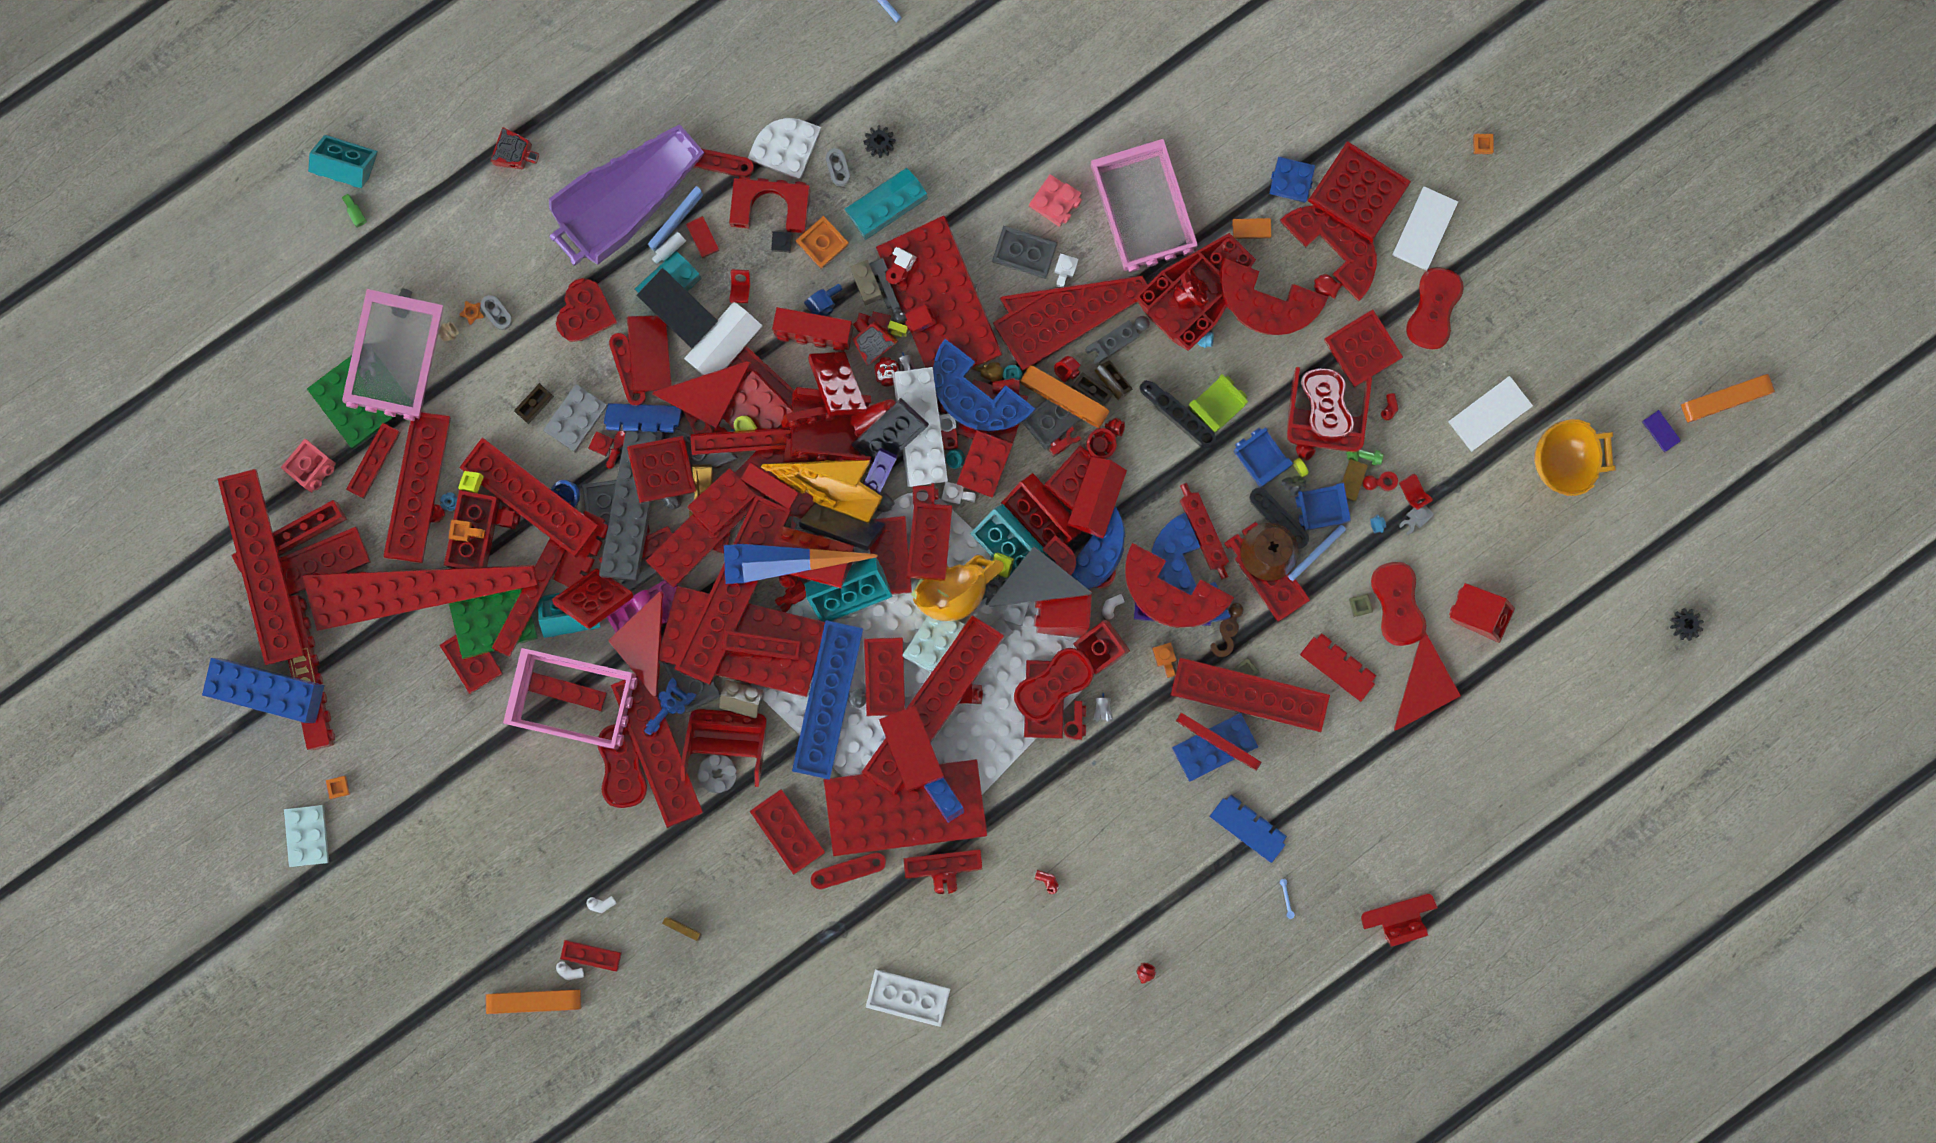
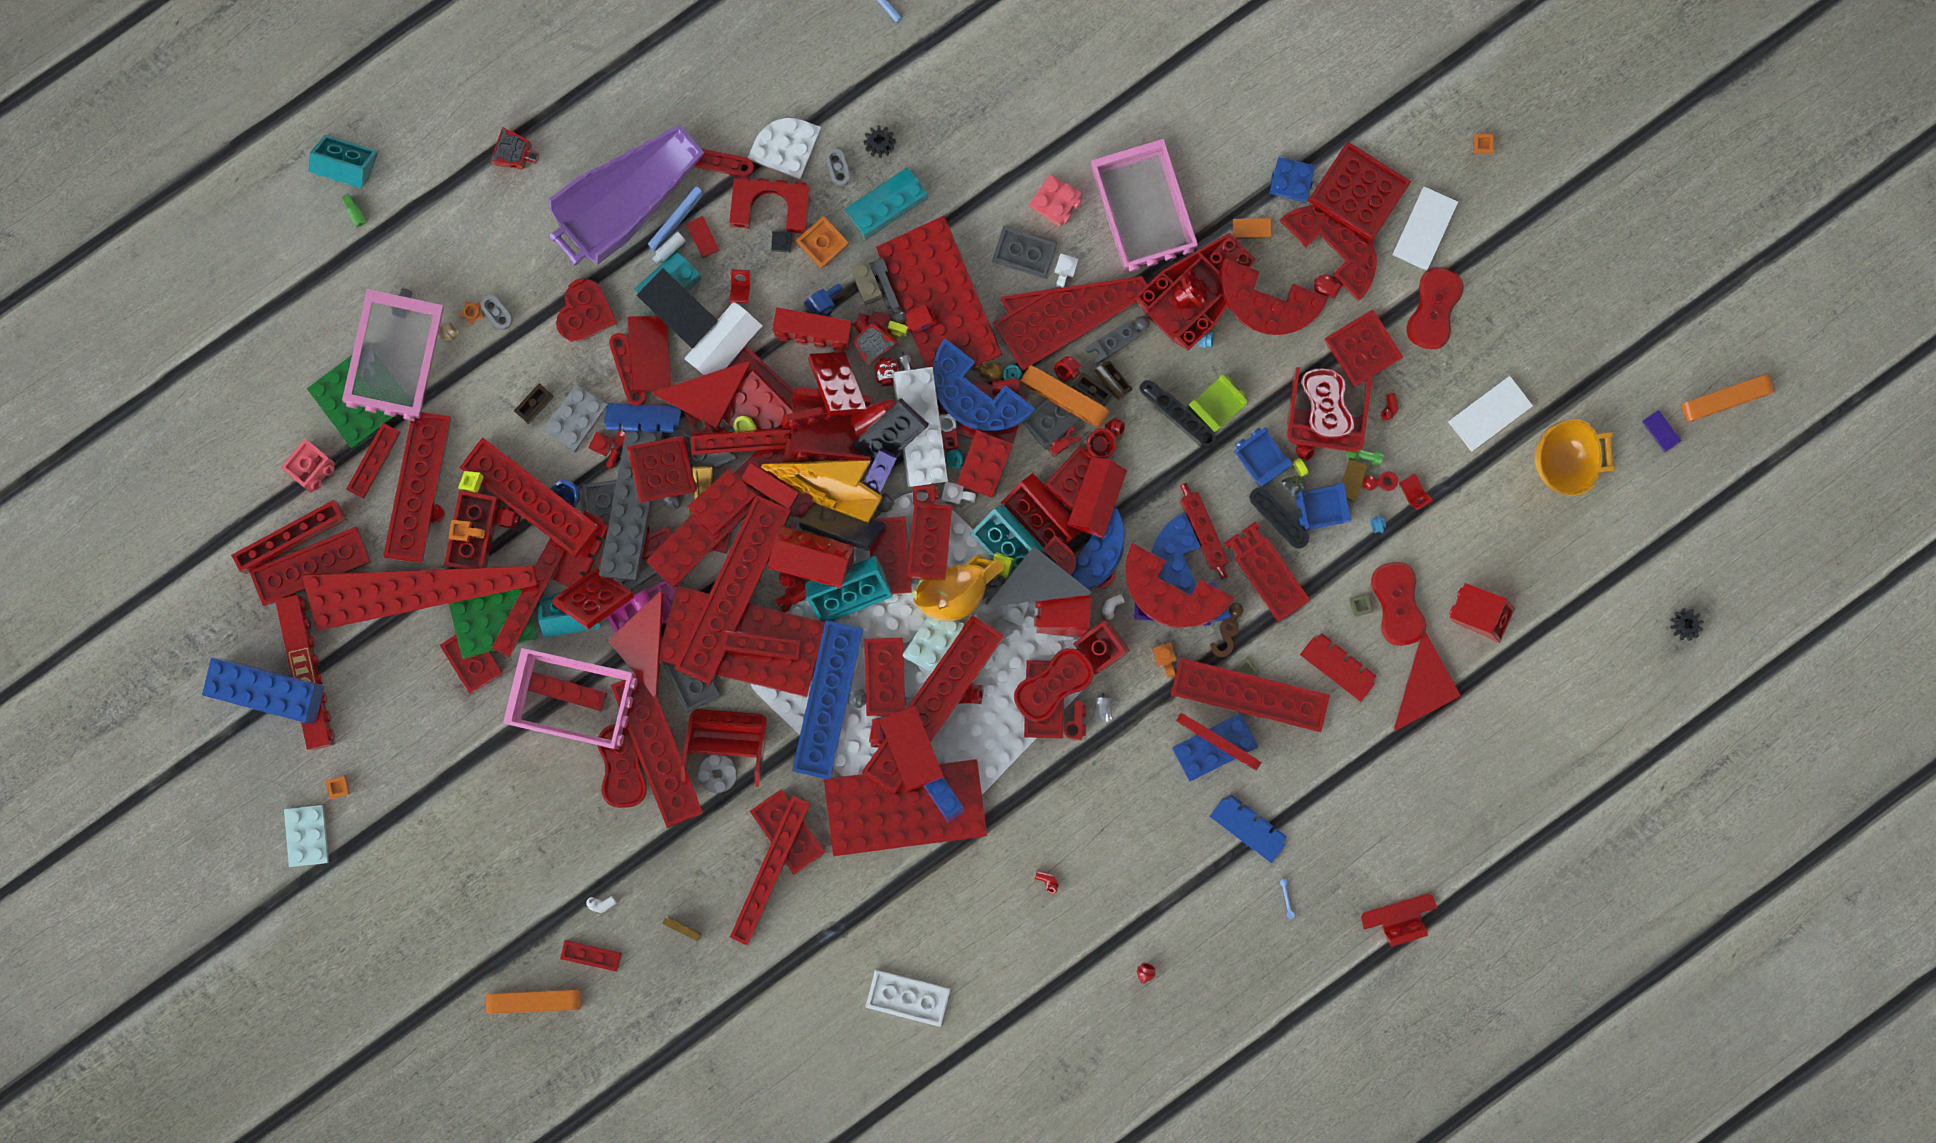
red plate [218,469,304,665] -> none
dark azure plate [440,492,458,511] -> none
white arm [556,961,584,980] -> none
blue piece [645,678,696,735] -> none
dark tan brick [719,680,763,718] -> none
blue plate [724,544,878,584] -> none
red plate [811,853,886,889] -> none
leg [886,247,917,285] -> none
red plate [903,850,983,894] -> none
reddish brown cone [1240,523,1299,581] -> none
light blue bar [1288,525,1346,581] -> none
light grey plate [1399,501,1434,535] -> none
none -> red plate [730,795,811,945]
none -> red cone [869,718,886,748]

